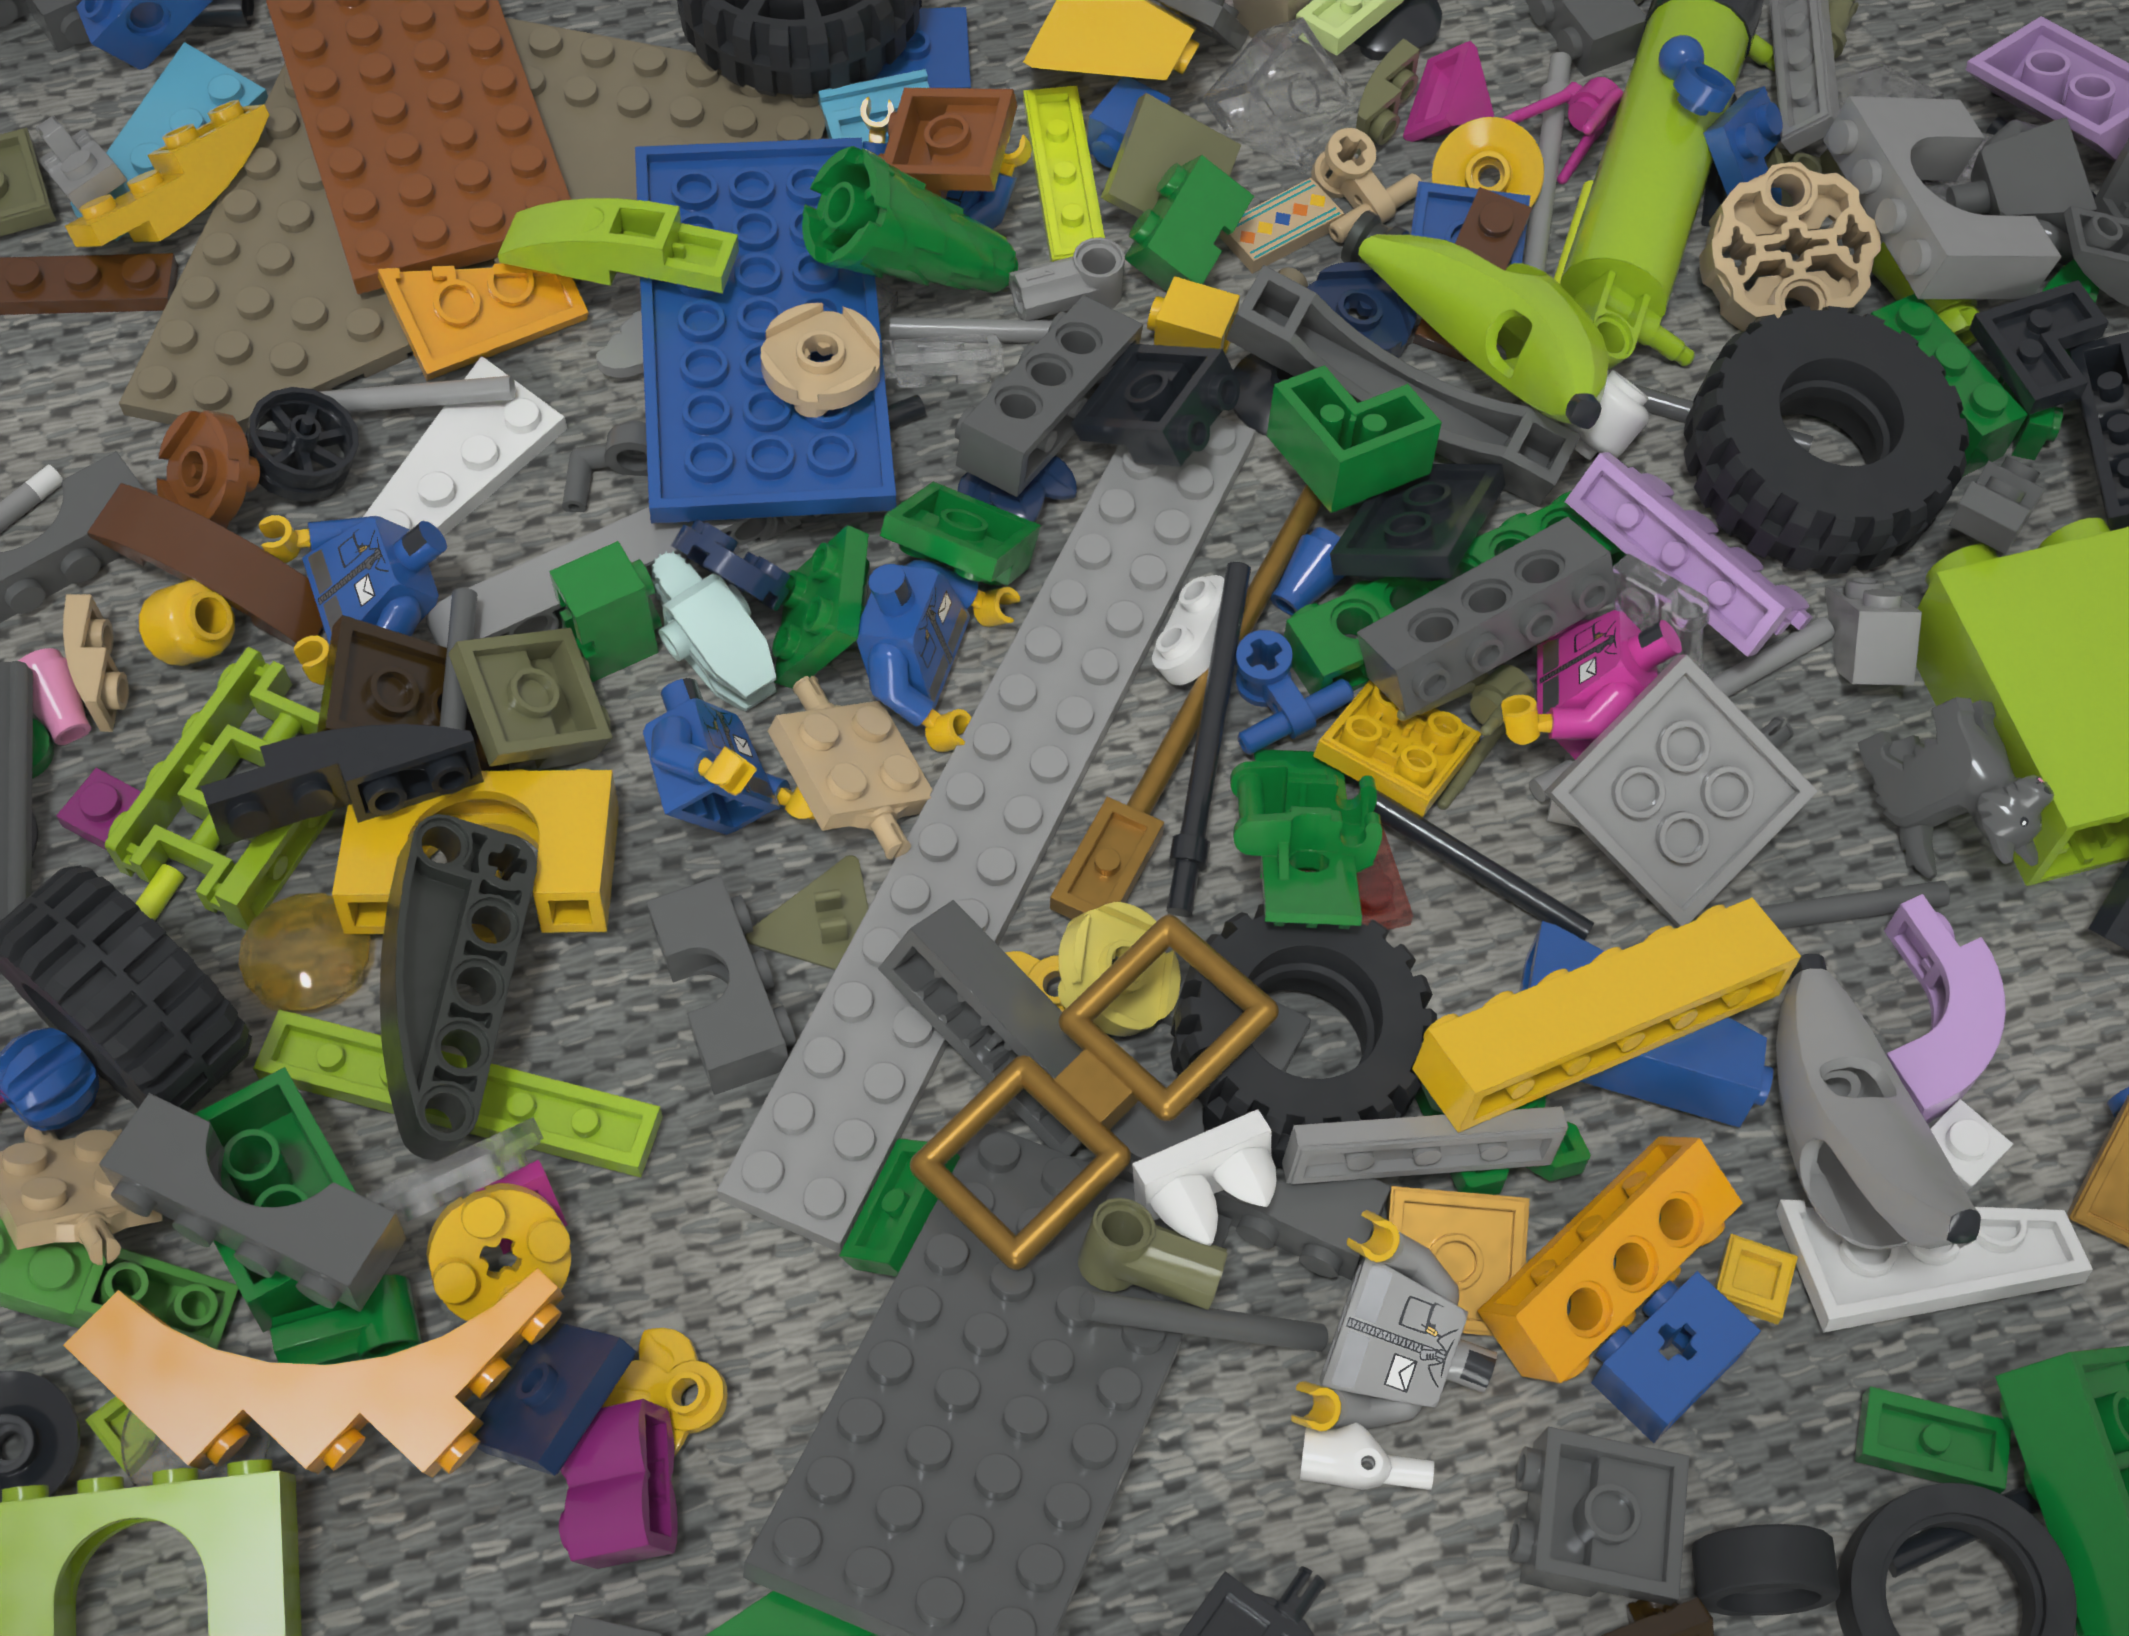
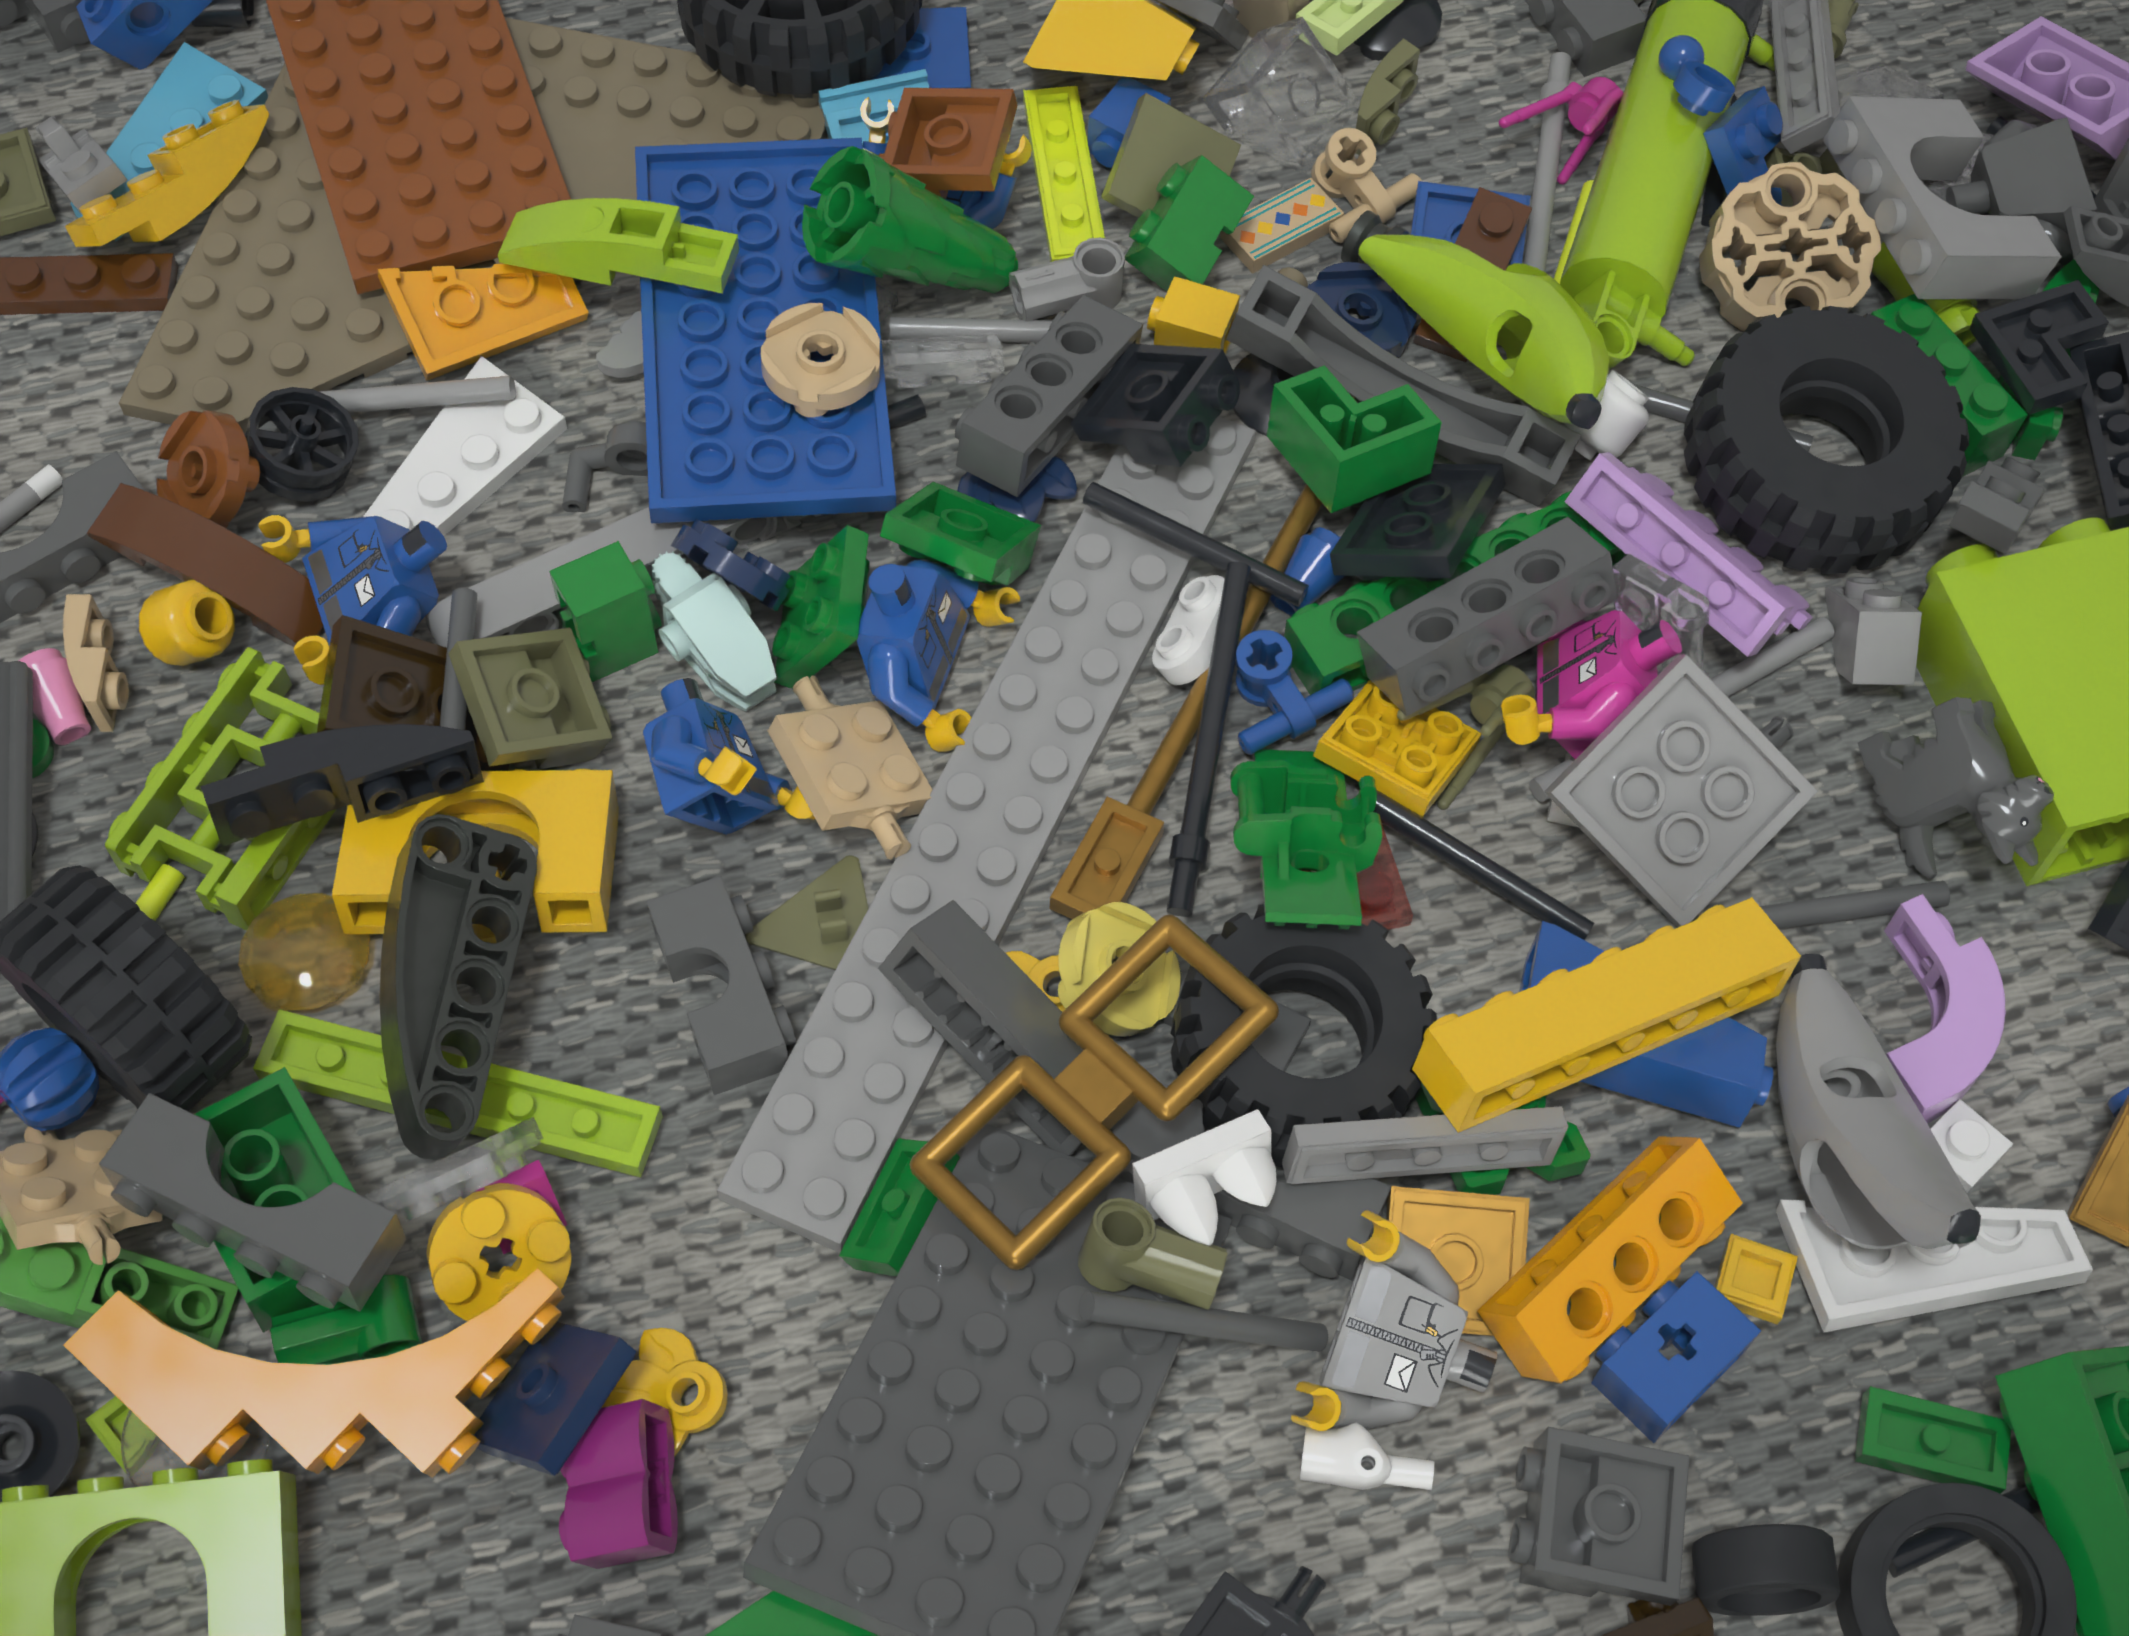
magenta plate [56,768,141,850] -> none
dark pink slope [1403,40,1494,142] -> none
yellow dish [1432,117,1544,207] -> none
none -> black bar [1083,482,1309,607]

